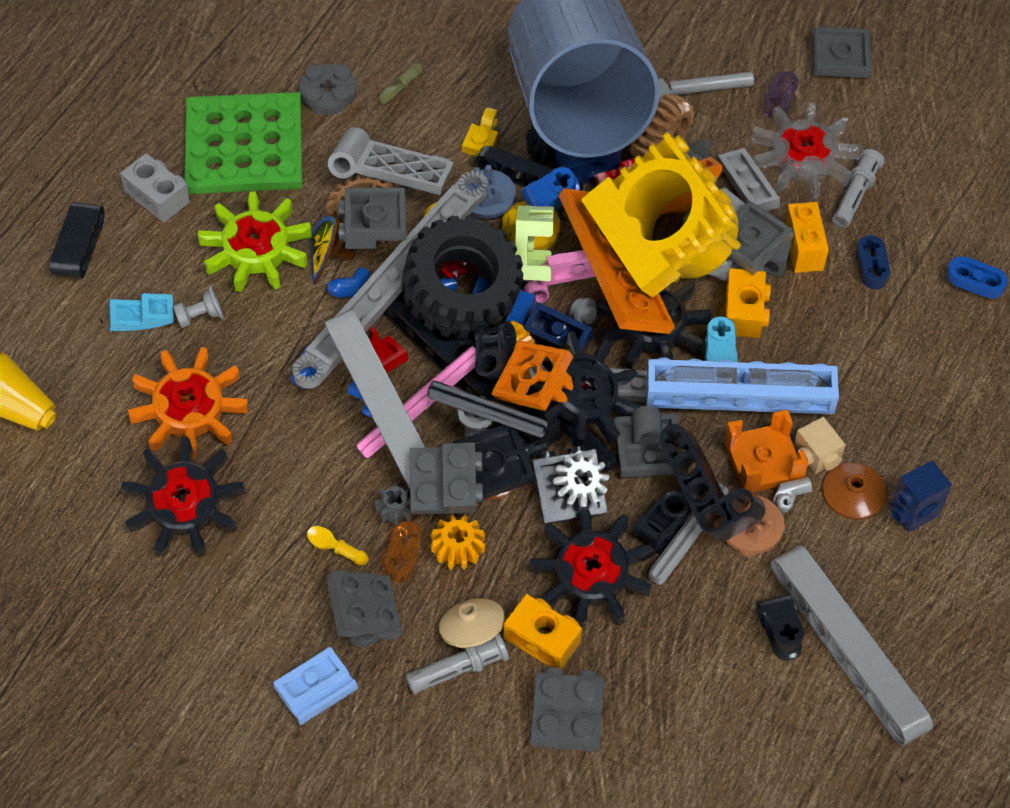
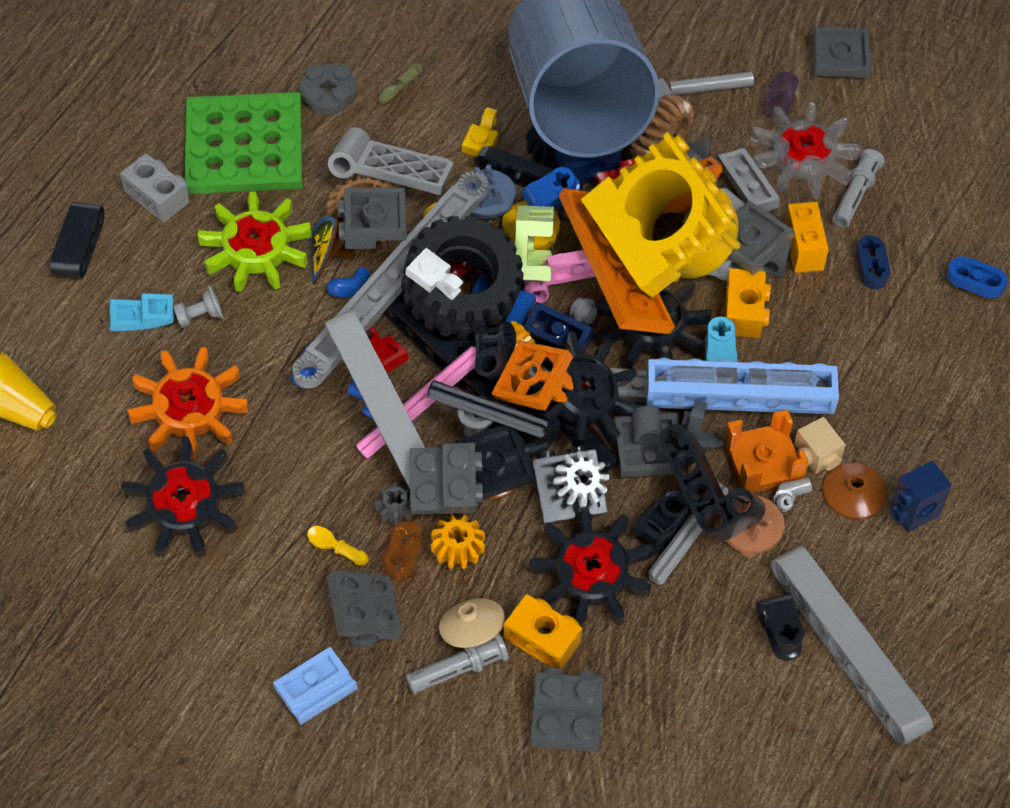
none -> white plate [405,248,463,300]
none -> dark grey plate [682,401,723,450]

